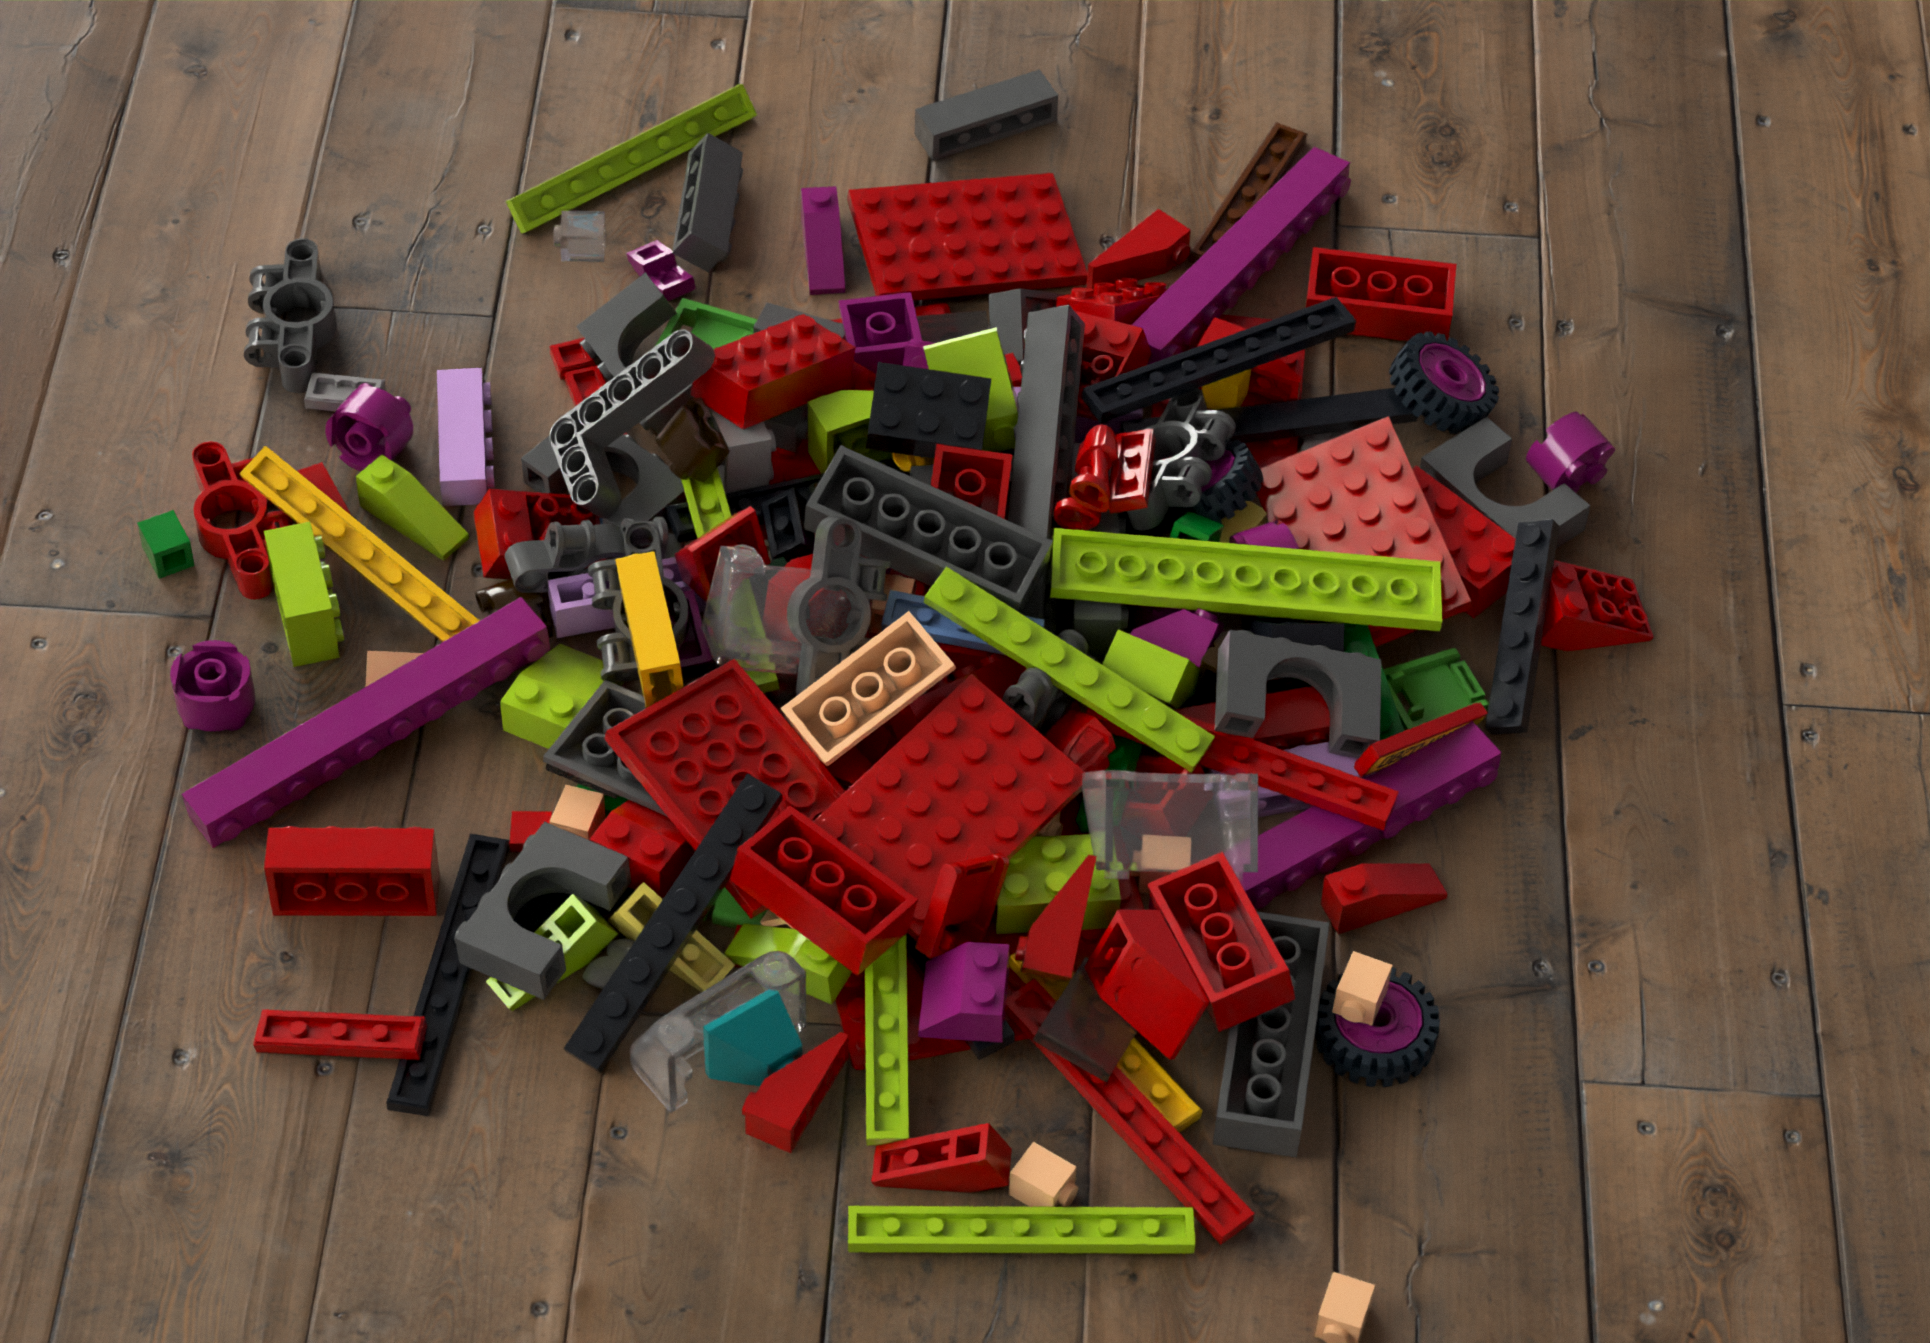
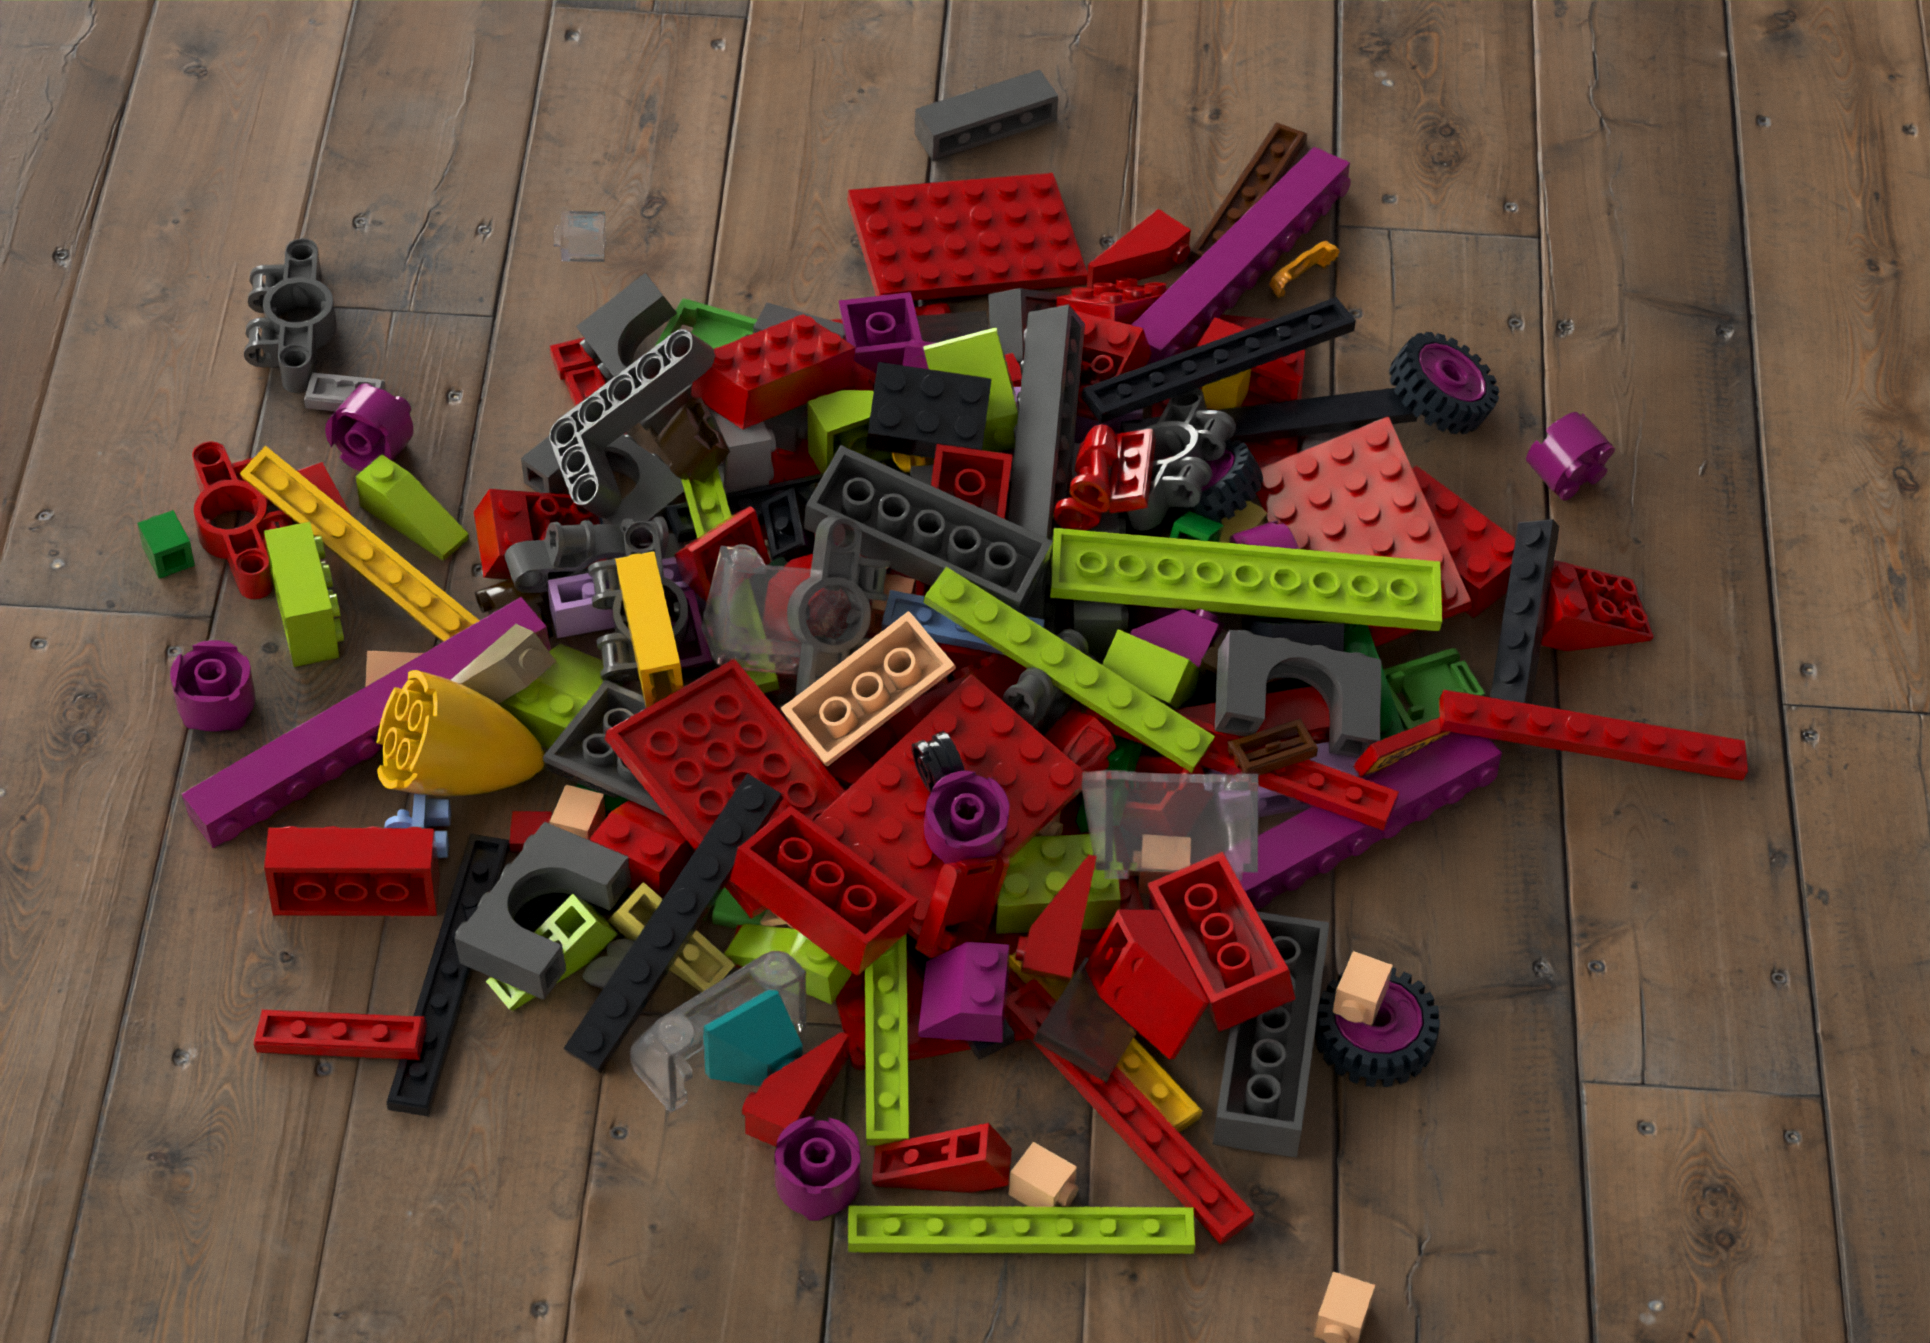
lavender brick [437,368,495,506] -> none
lime plate [506,84,757,234] -> none
magenta slope [626,240,696,301] -> none
dark grey brick [672,133,743,272] -> none
magenta slope [801,186,845,295] -> none
red brick [1305,247,1457,341] -> none
red slope [1320,863,1448,935] -> none
dark grey arch [1420,417,1590,549] -> none
none -> yellow cylinder [376,670,545,796]
none -> light blue hips [384,793,451,858]
none -> dark tan slope [451,624,556,704]
none -> magenta brick [774,1117,861,1221]
none -> black wheel [911,731,965,793]
none -> magenta brick [924,771,1009,864]
none -> reddish brown tile [1227,718,1318,780]
none -> light orange piece [1269,240,1340,298]
none -> red plate [1439,690,1748,781]

